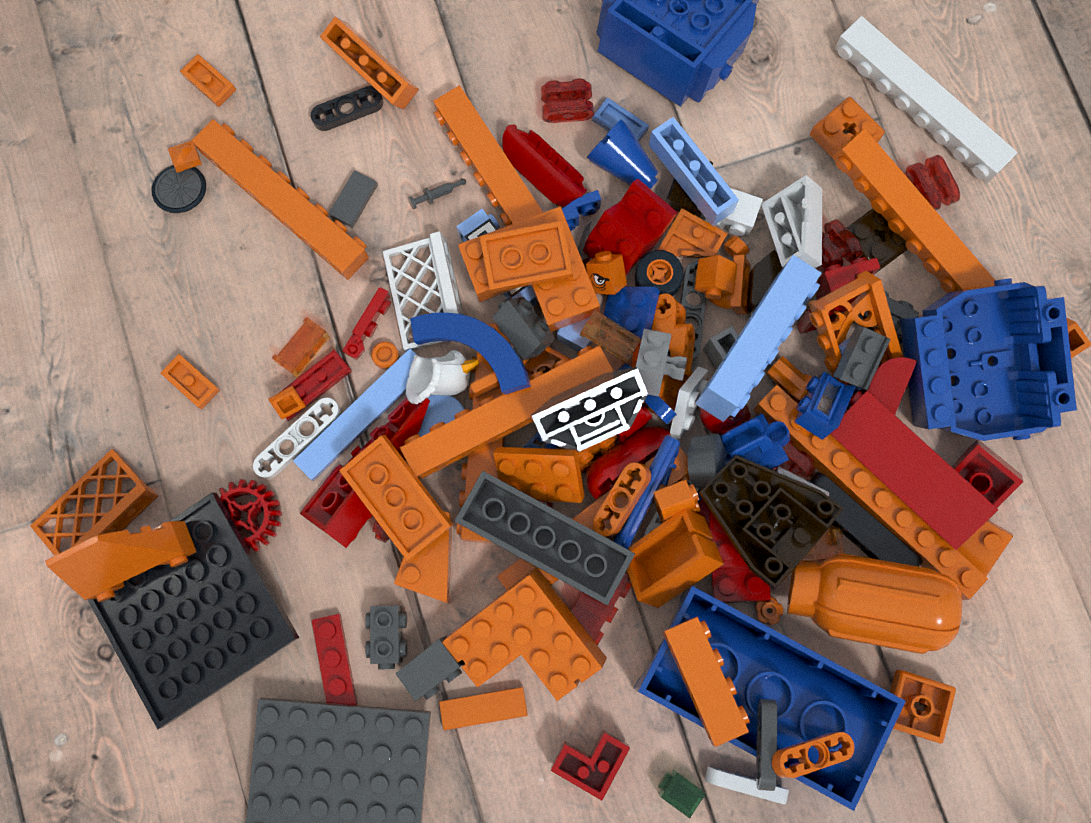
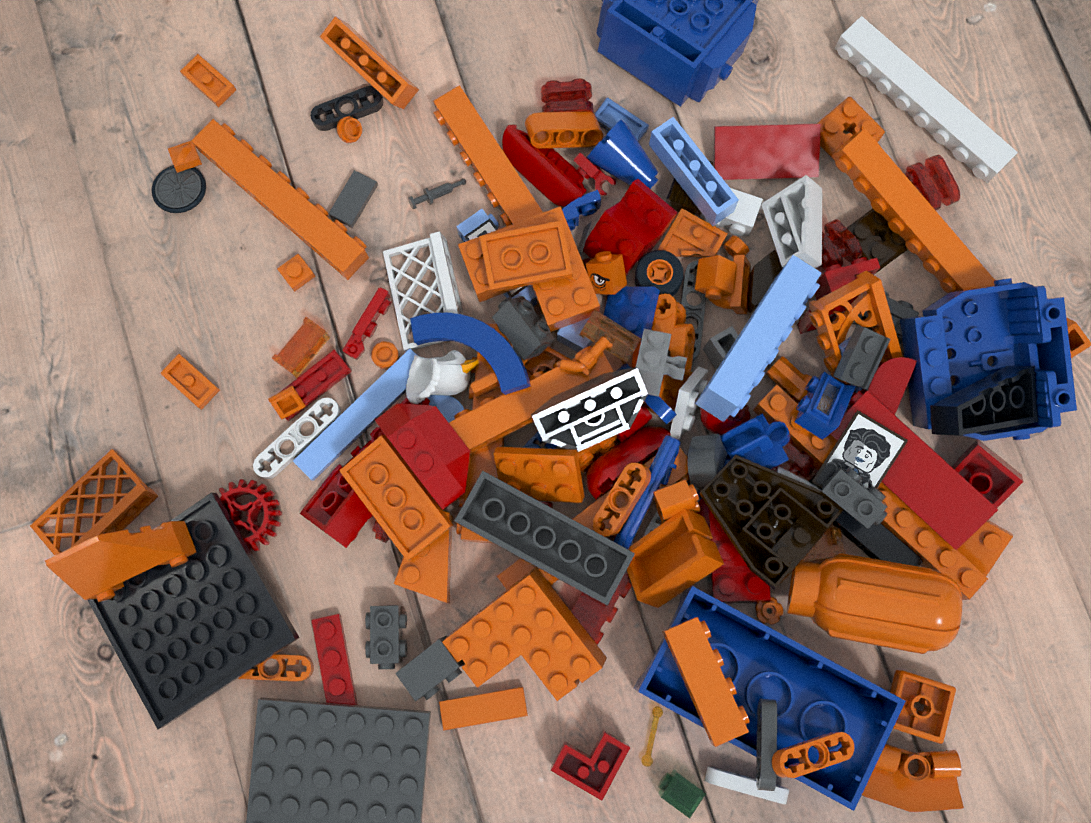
none -> orange beam [238,654,314,681]
none -> orange plate [277,254,316,292]
none -> orange plate [337,116,362,143]
none -> red wedge [375,403,470,510]
none -> orange beam [525,112,603,148]
none -> orange piece [560,336,613,377]
none -> red plate [573,152,616,196]
none -> clear yellow hinge [641,706,663,767]
none -> tile [714,124,821,180]
none -> tile [812,410,908,489]
none -> dark grey brick [822,466,888,529]
none -> orange panel [862,744,964,812]
none -> black wedge [930,366,1038,436]

